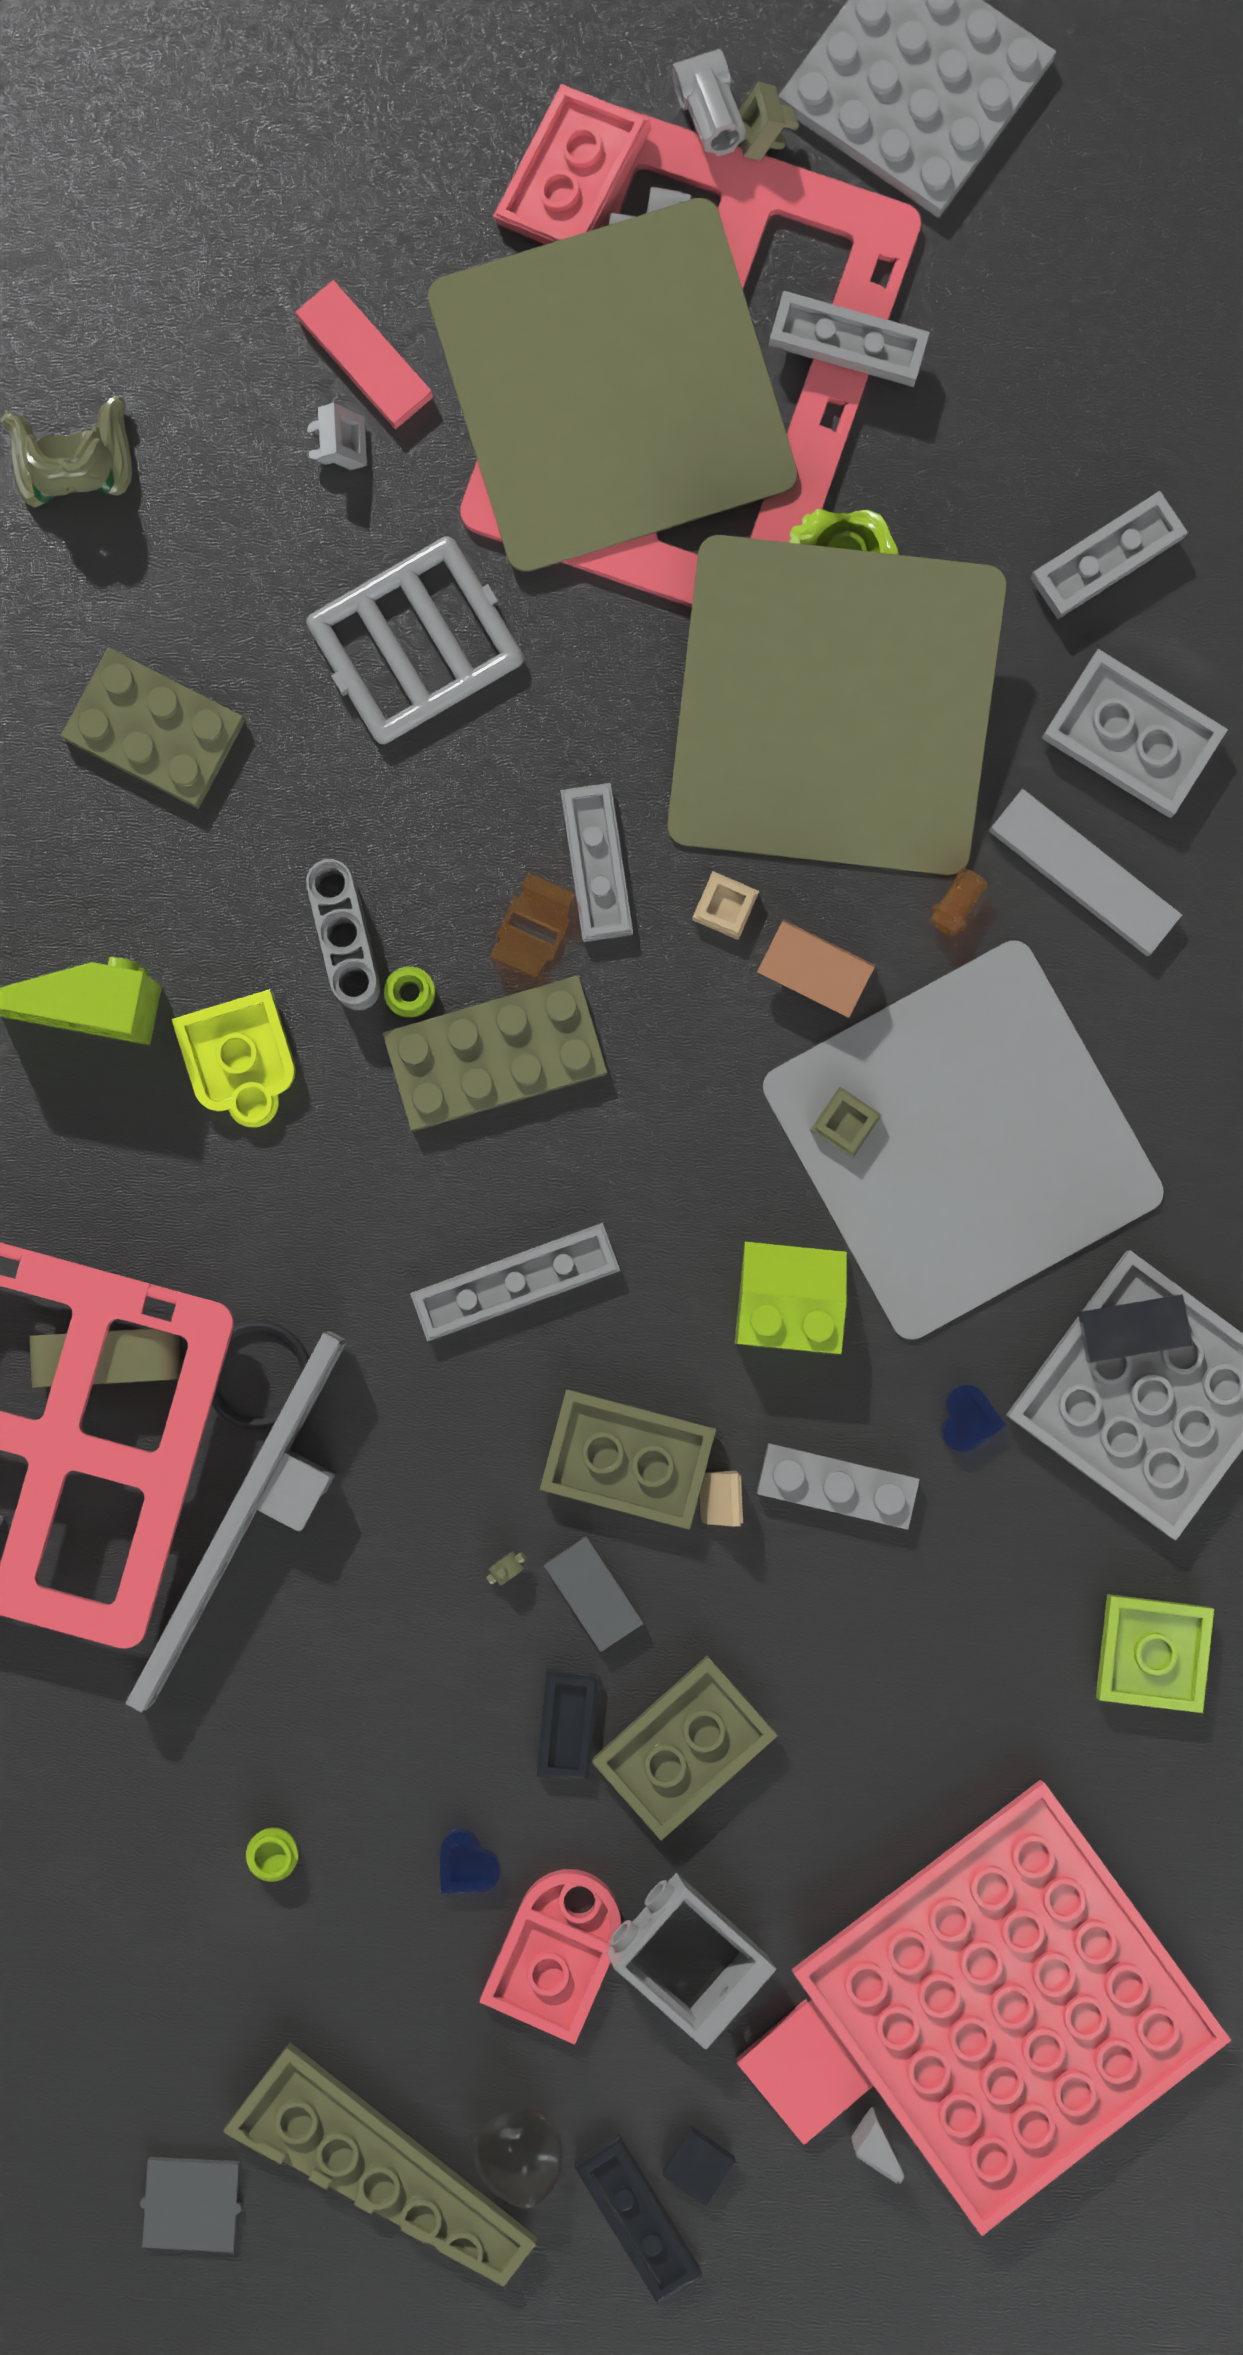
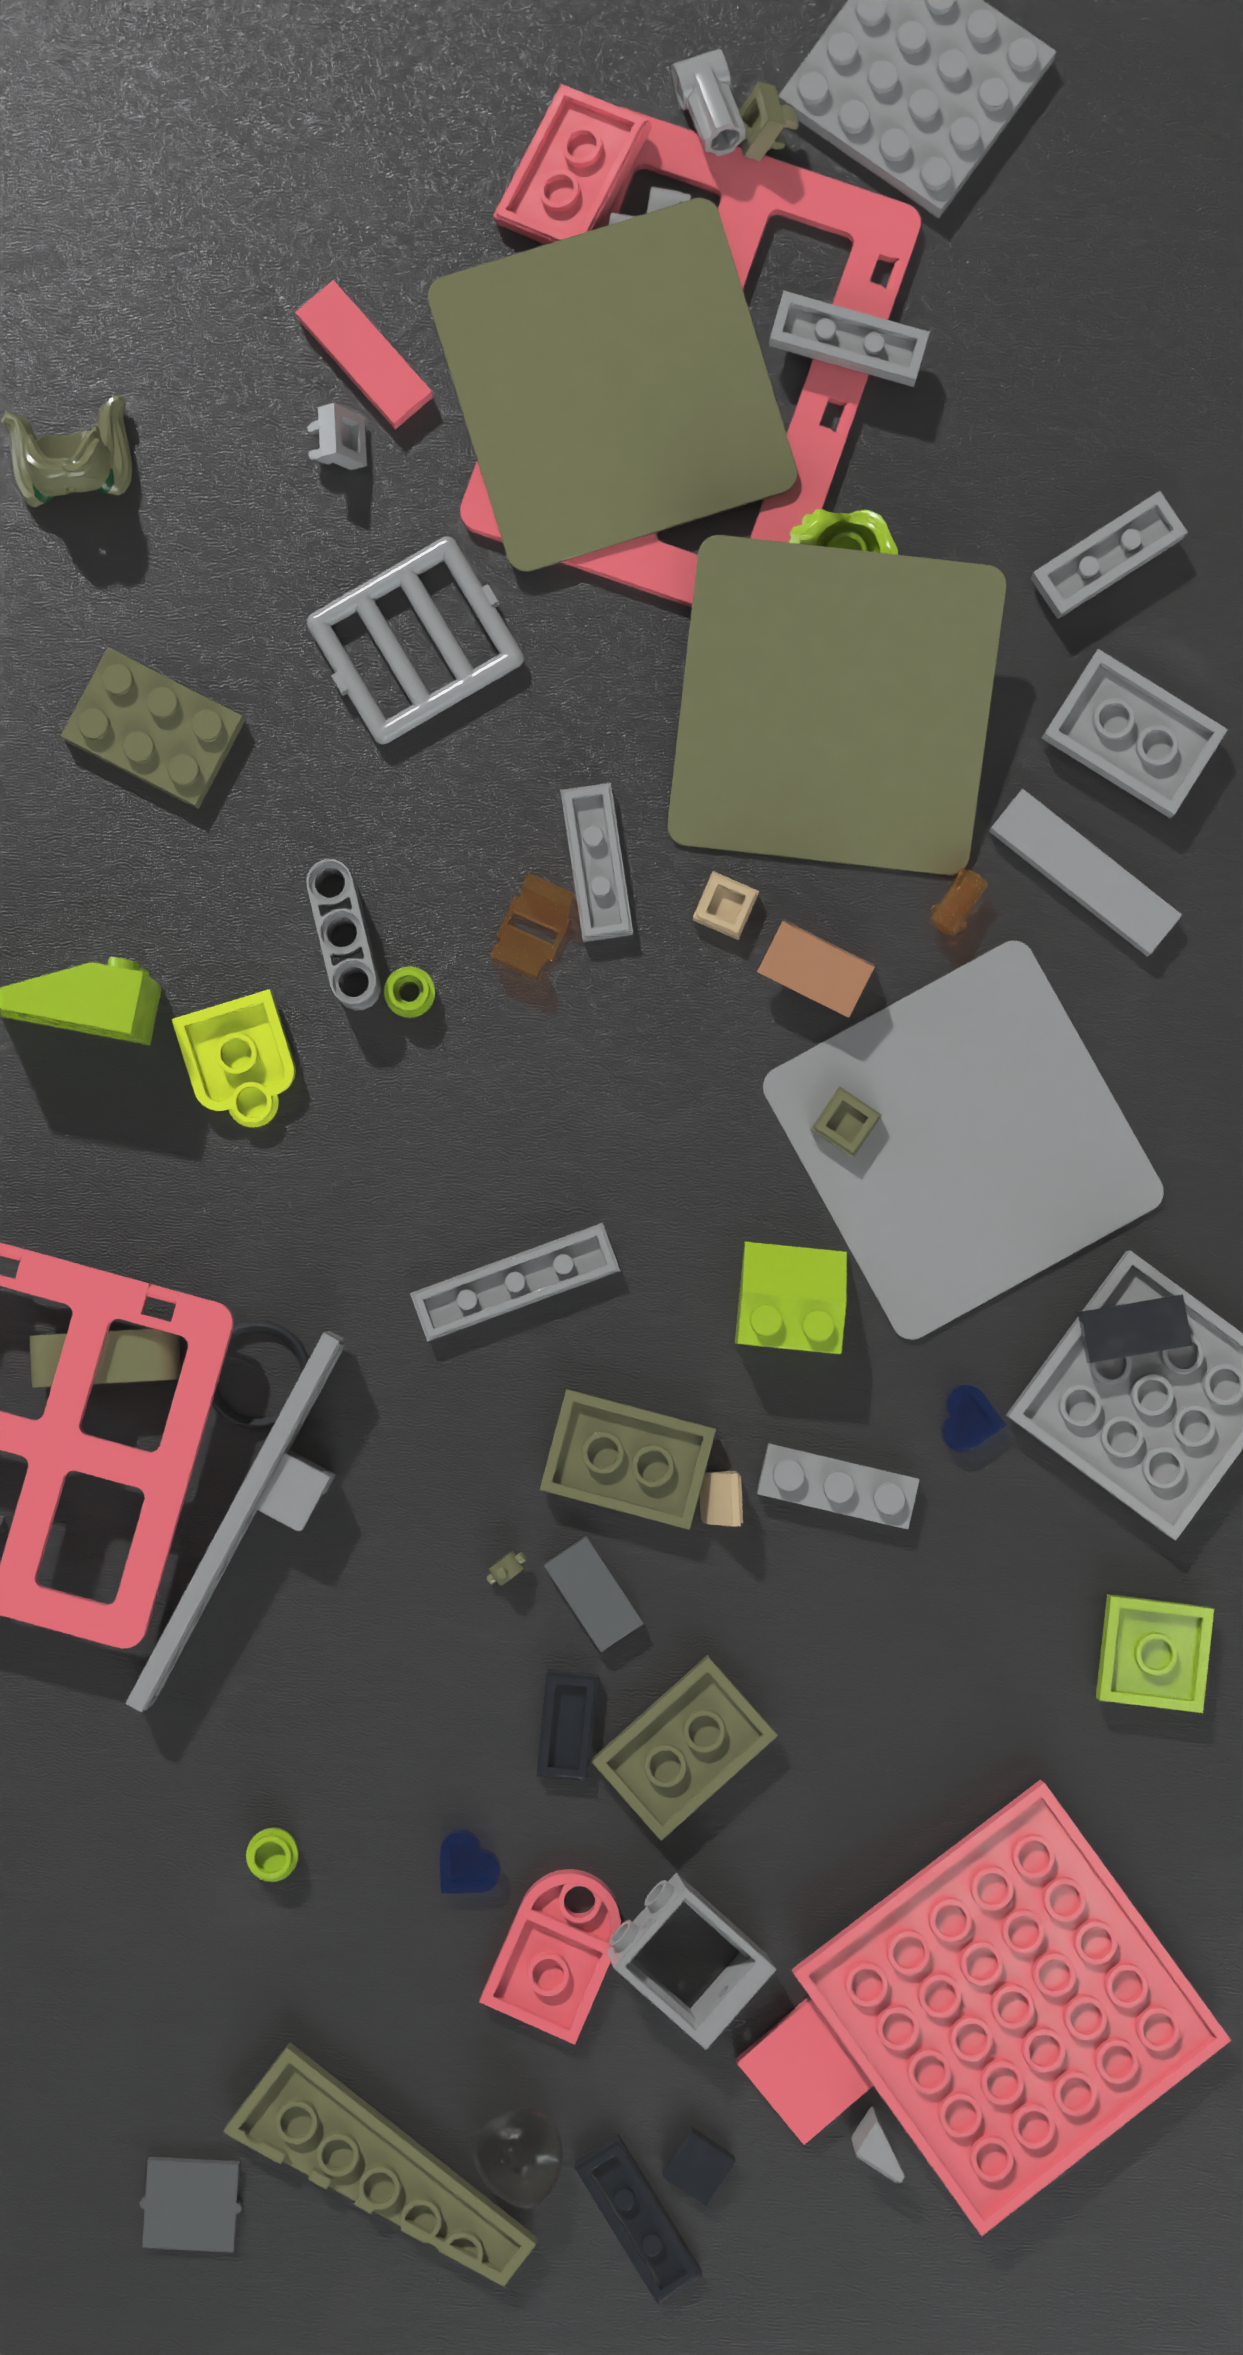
olive plate [383,975,607,1132] -> none

